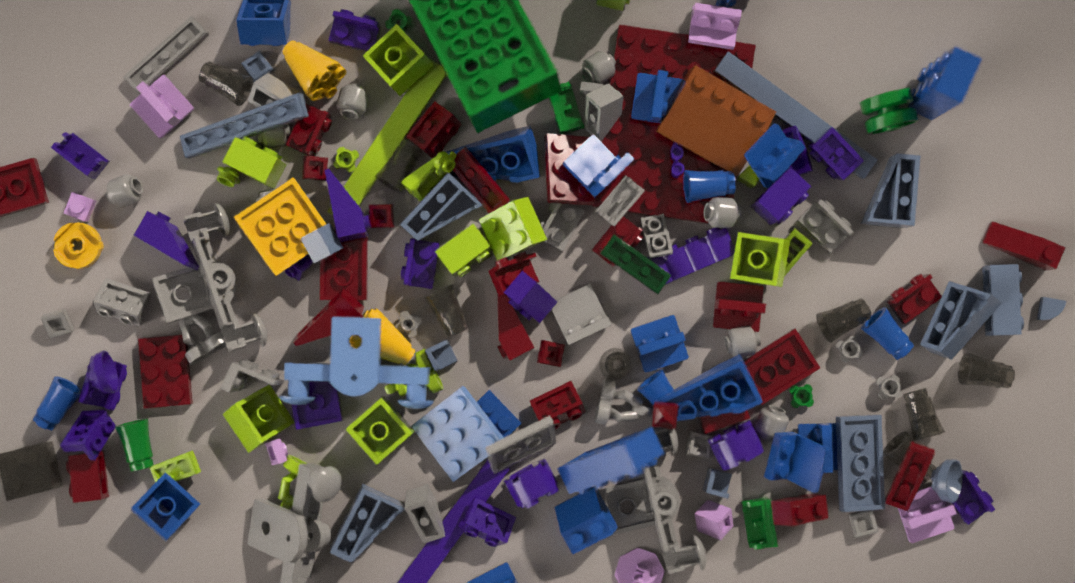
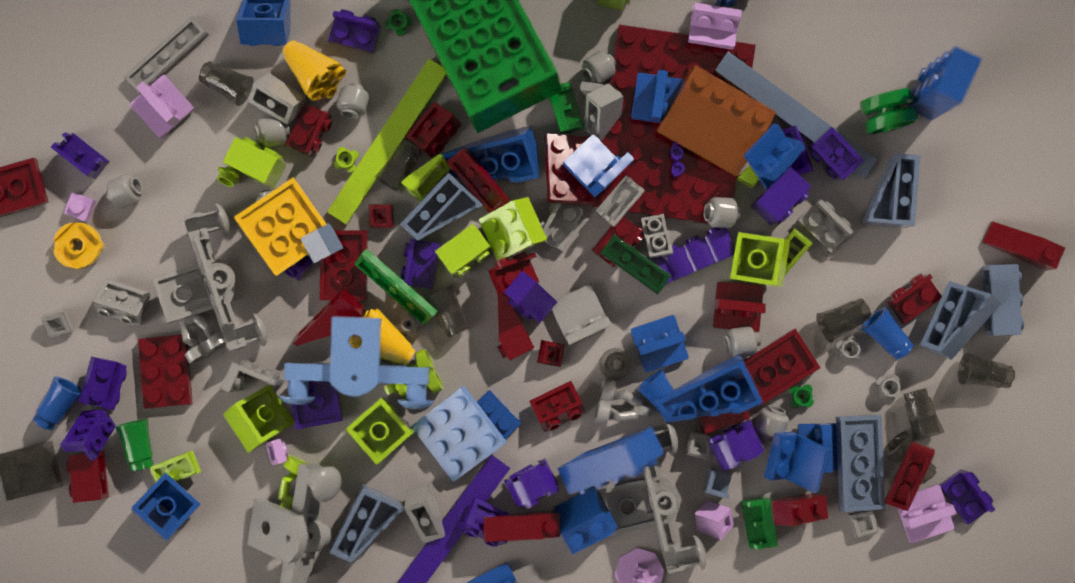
dark purple piece [87,350,119,394] -> none
dark purple slope [134,211,200,270] -> none
sand blue tile [180,93,309,159] -> none
sand blue tile [241,50,275,82] -> none
dark red tile [302,155,328,181] -> none
dark purple slope [325,169,371,242] -> none
lime brick [363,24,434,96] -> none
sand blue panel [425,340,458,371] -> none
lime plate [433,151,456,176] -> none
light grey tile [485,416,556,474] -> none
dark red tile [652,401,678,429] -> none
blue plant [683,170,736,203] -> none
sand blue piece [931,459,963,503] -> none
sand blue tile [1037,297,1067,320] -> none
none -> green tile [354,249,438,326]
none -> dark red slope [483,511,560,542]

